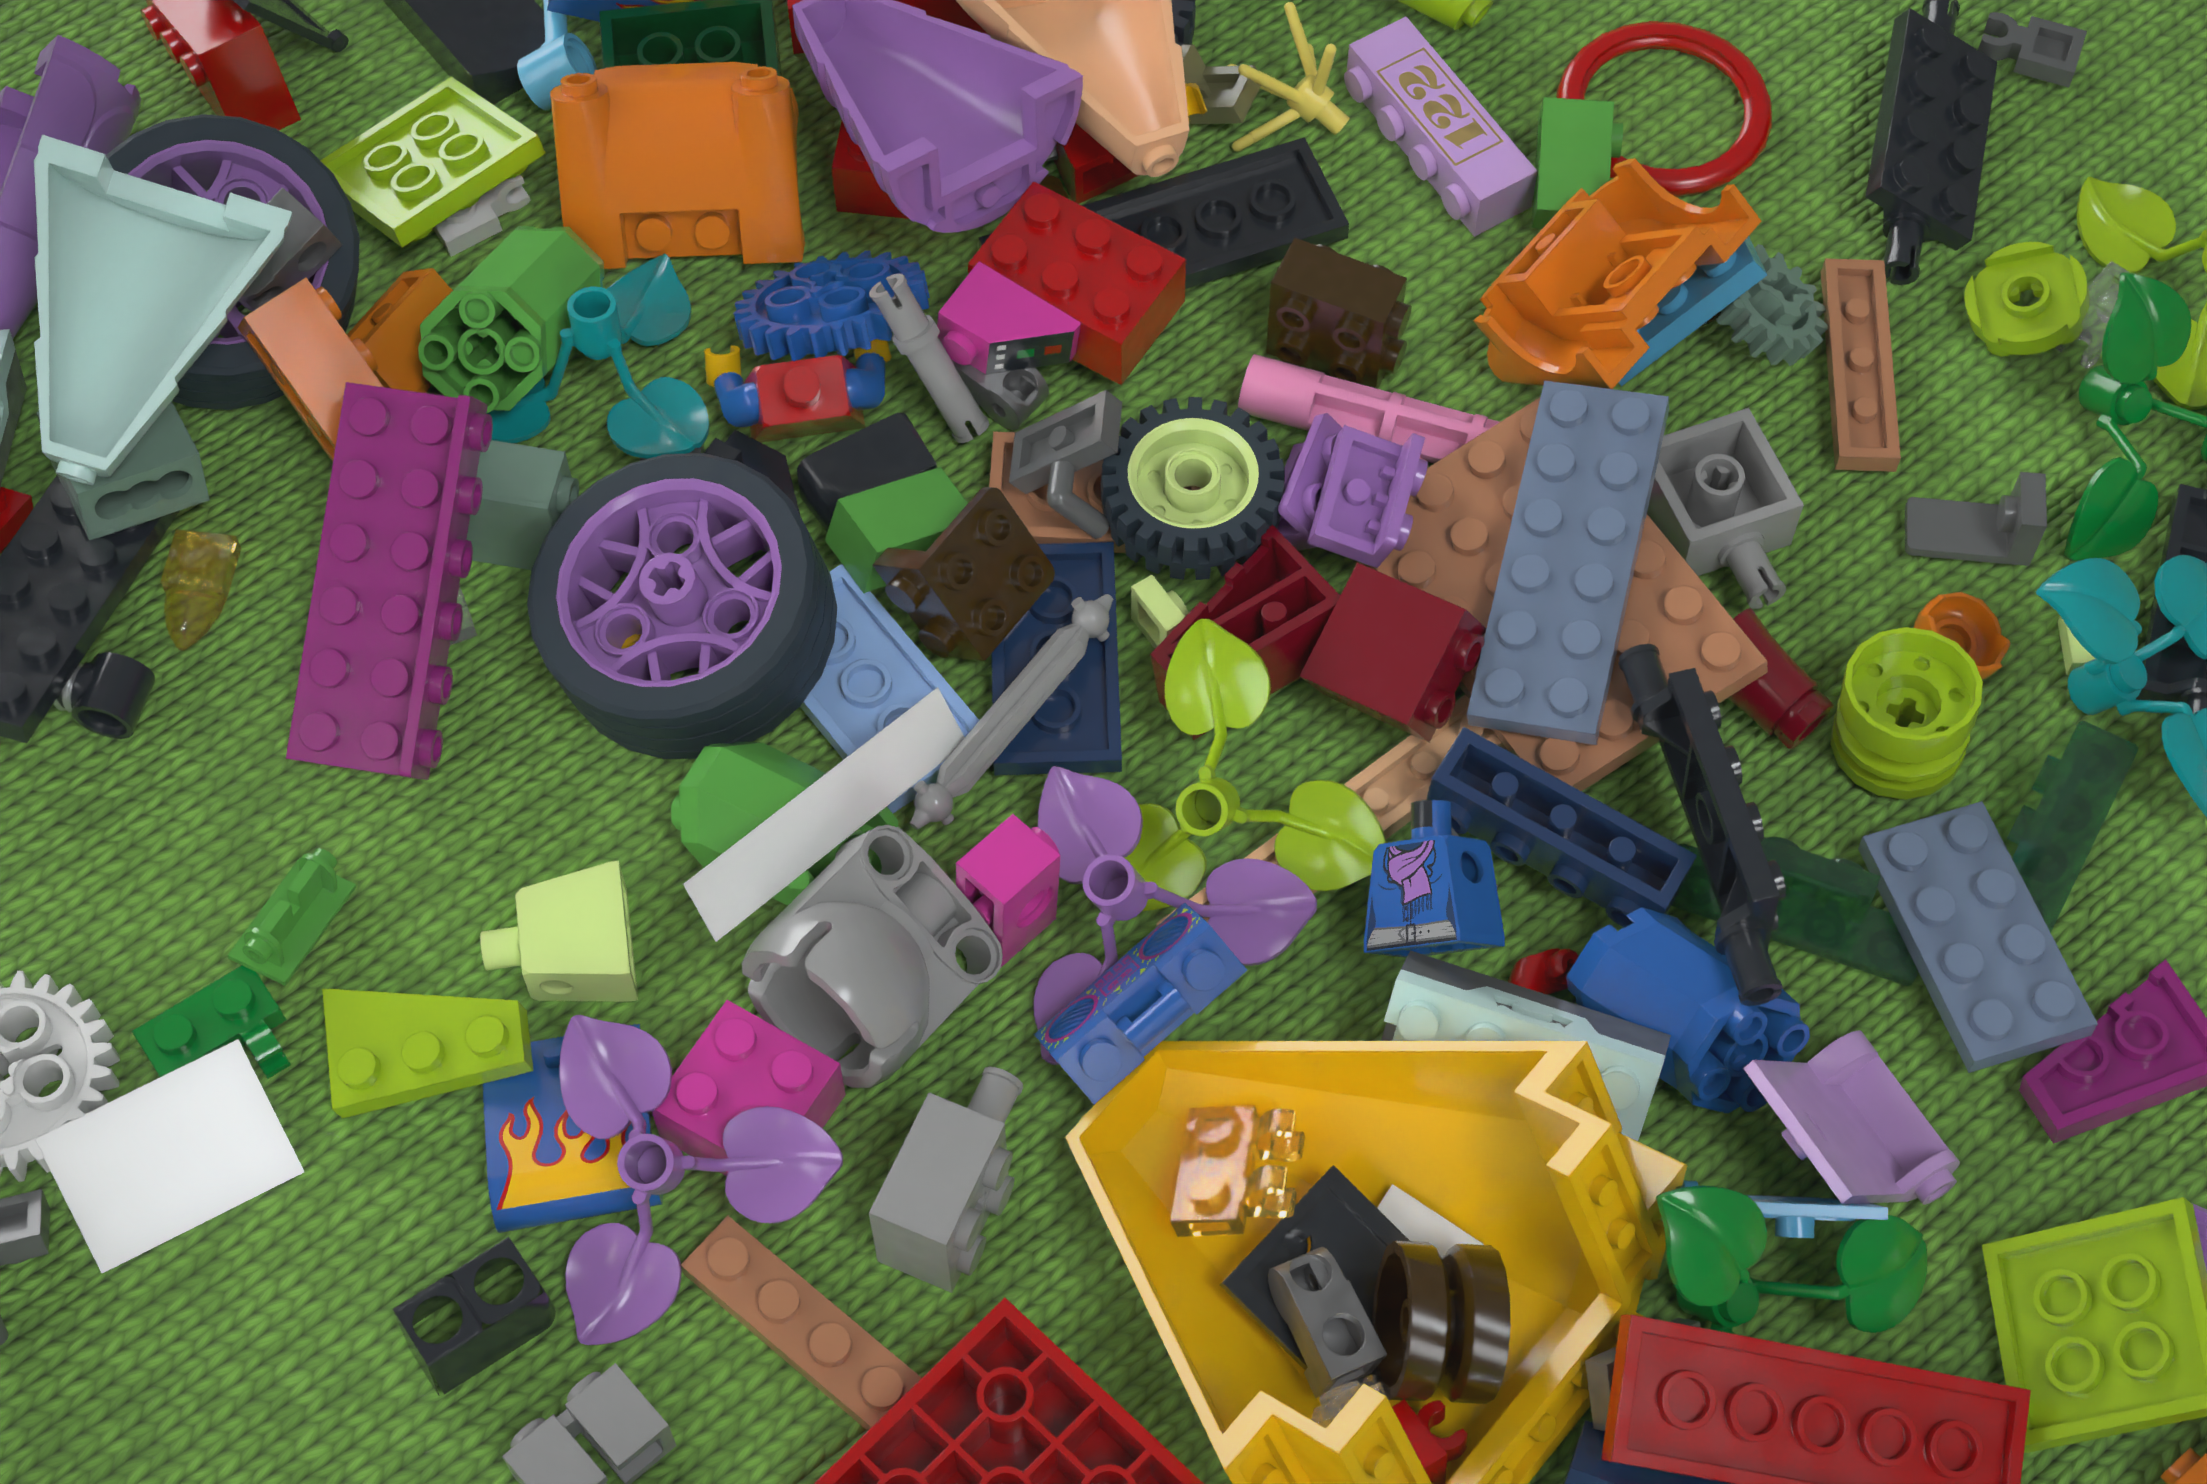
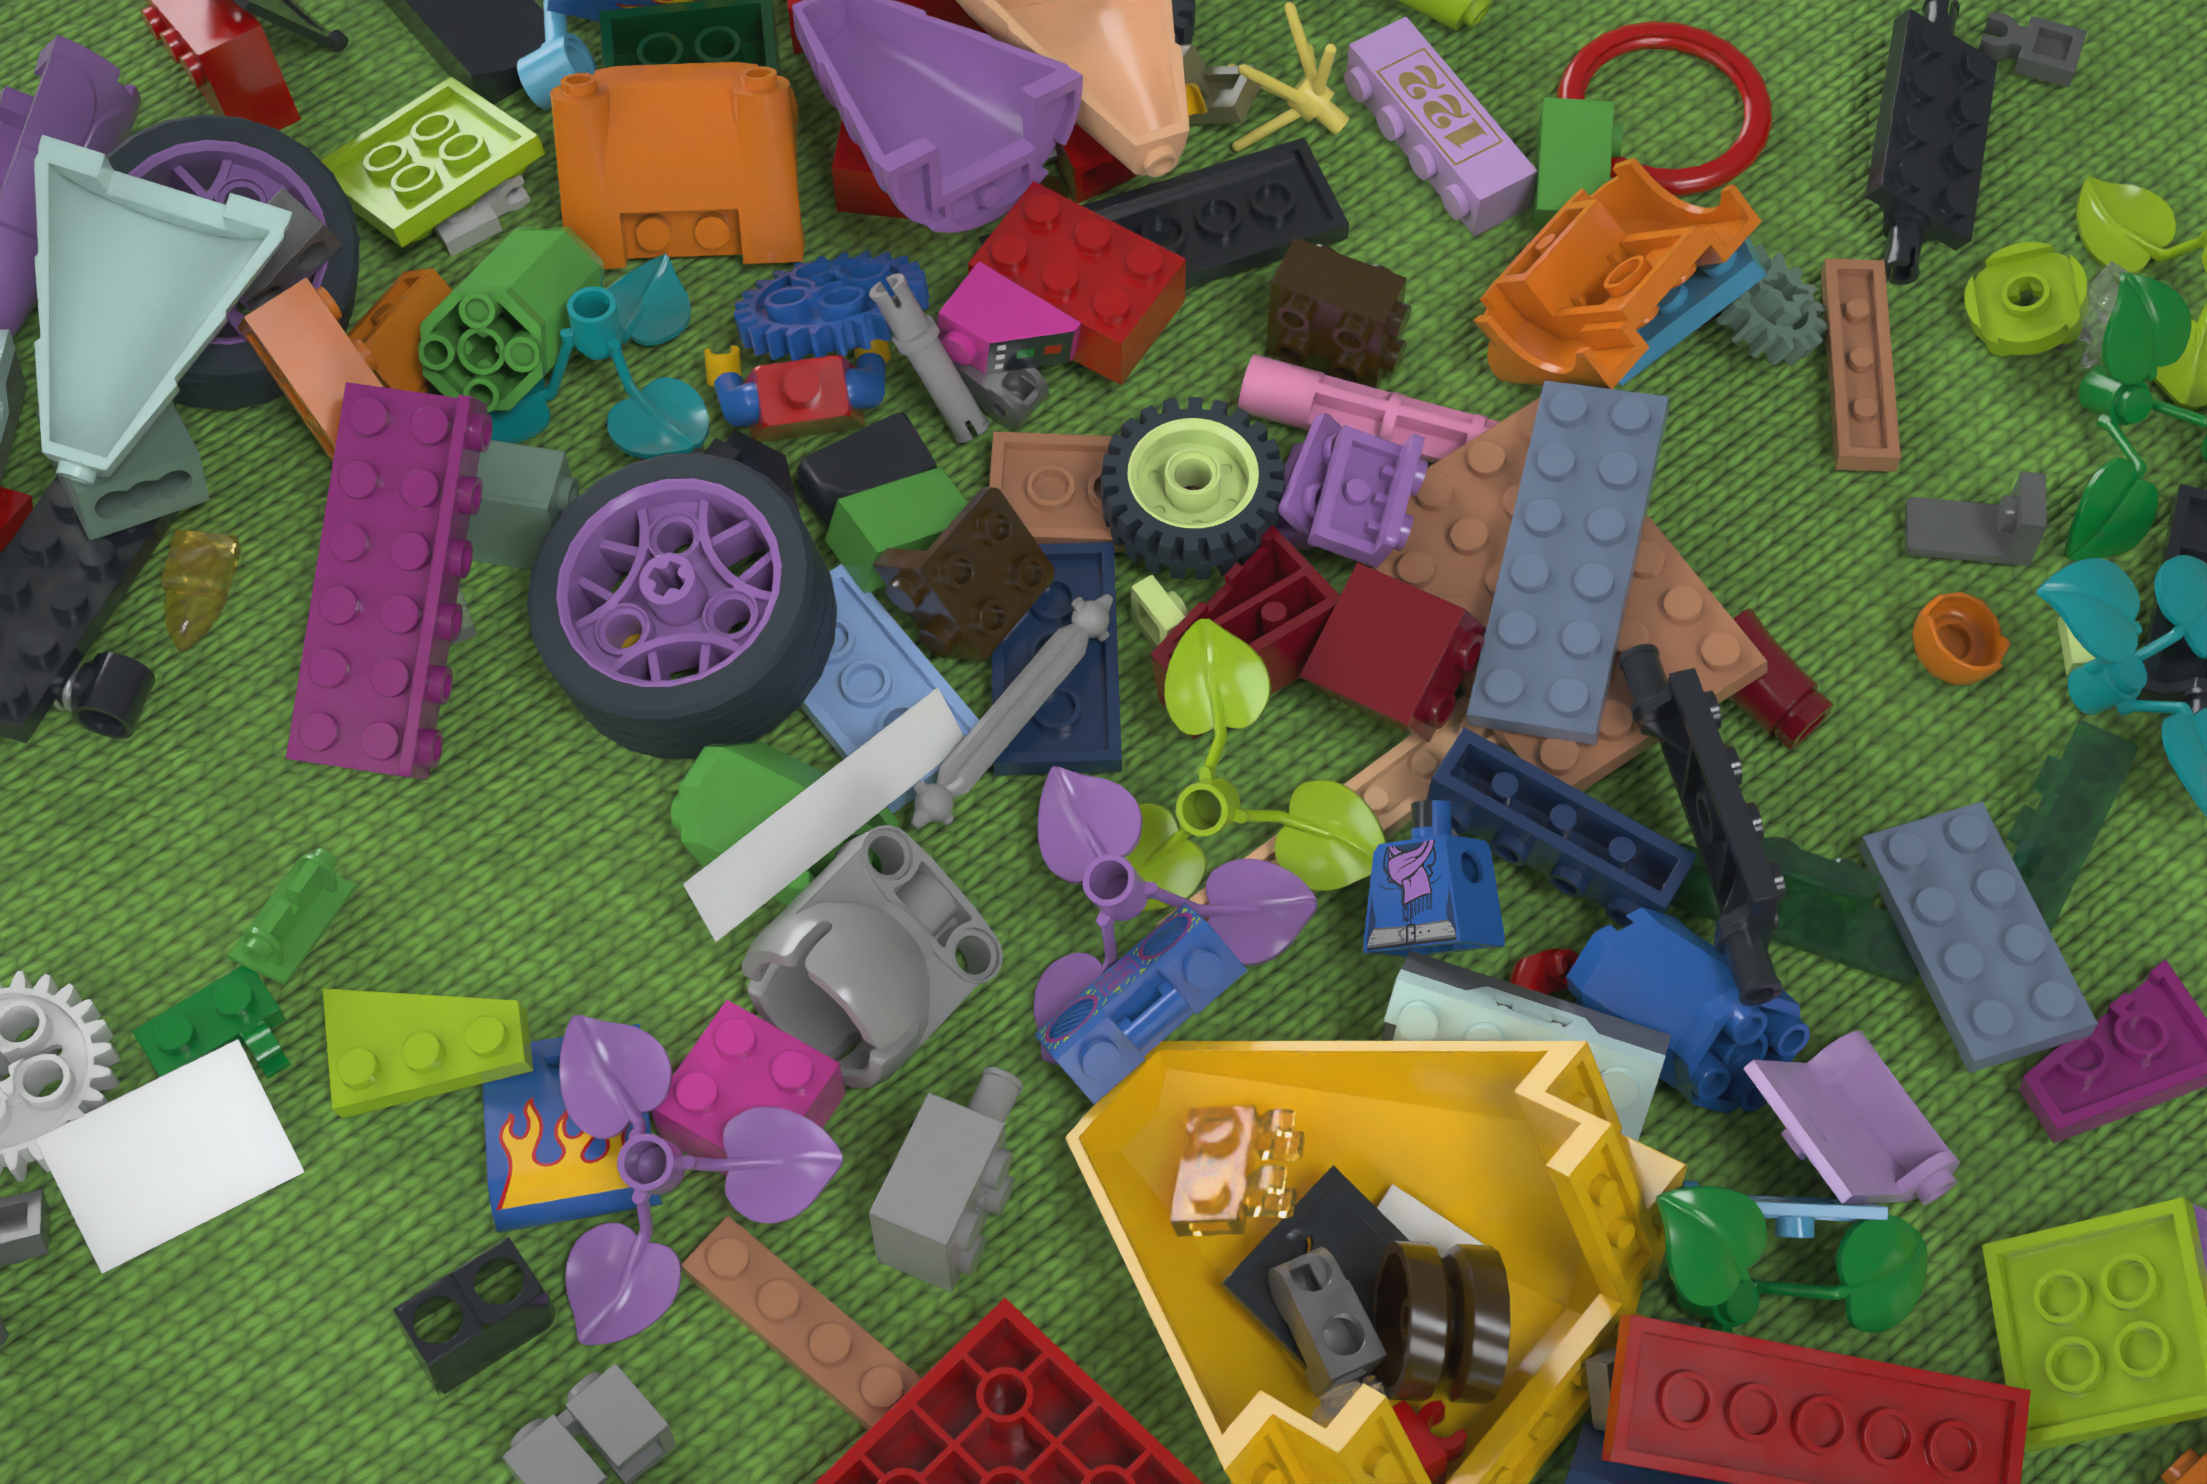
yellowish green torso [480,860,638,1002] -> none
dark pink brick [956,814,1061,967] -> none
dark grey plate [1009,390,1122,539] -> none
light grey brick [1647,408,1804,609] -> none
lime wheel [1830,627,1983,800] -> none

